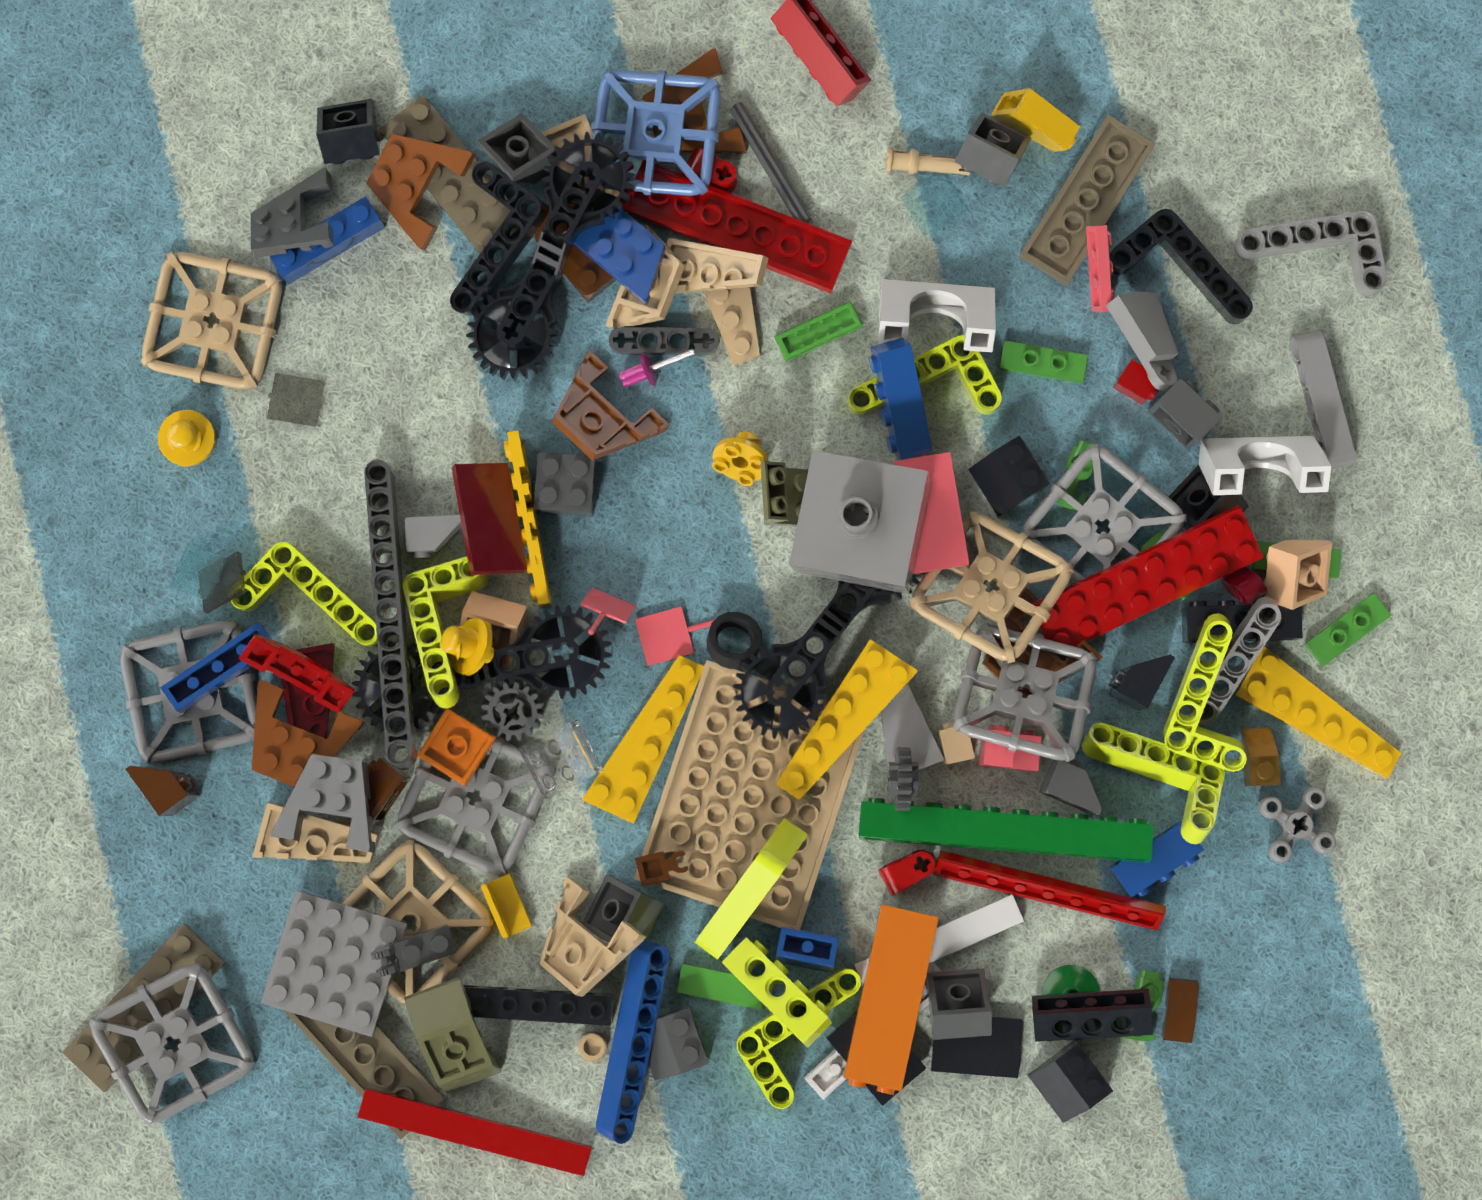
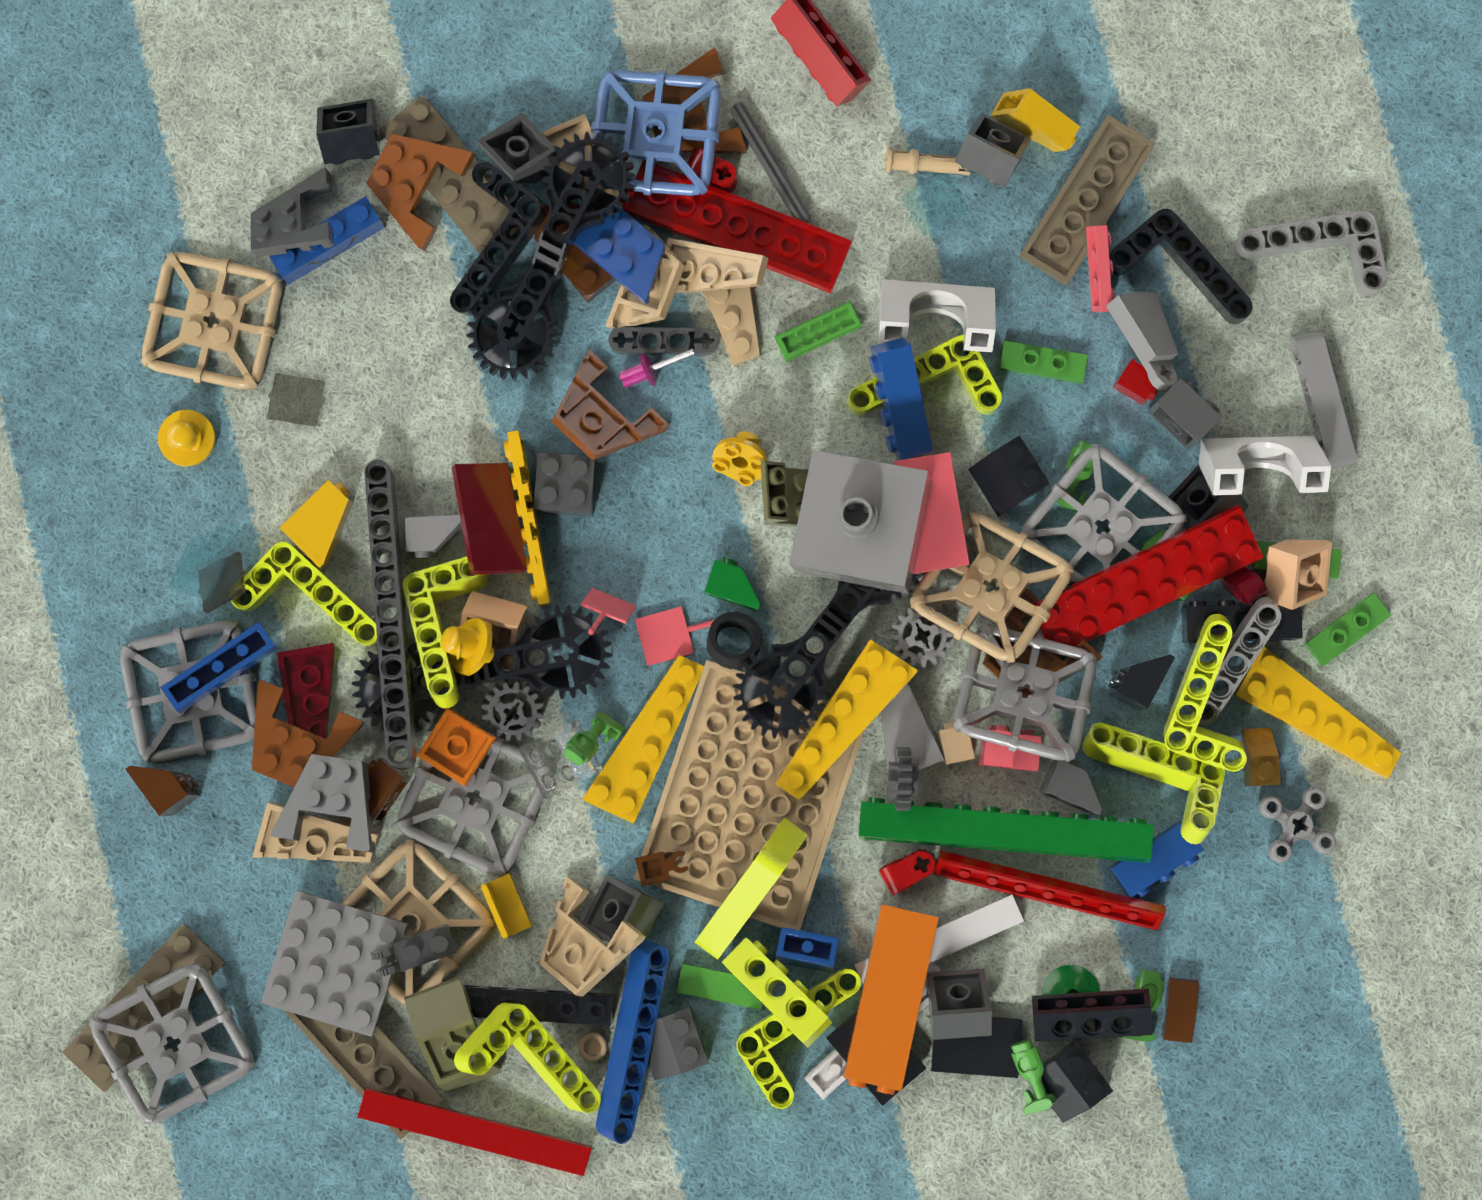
red slope [239,634,354,713] -> none
none -> yellow slope [280,480,353,570]
none -> neon yellow beam [454,1002,601,1113]
none -> bright green piece [564,711,625,765]
none -> green slope [704,557,760,612]
none -> light grey gear [890,607,953,668]
none -> bright green piece [1011,1039,1057,1115]

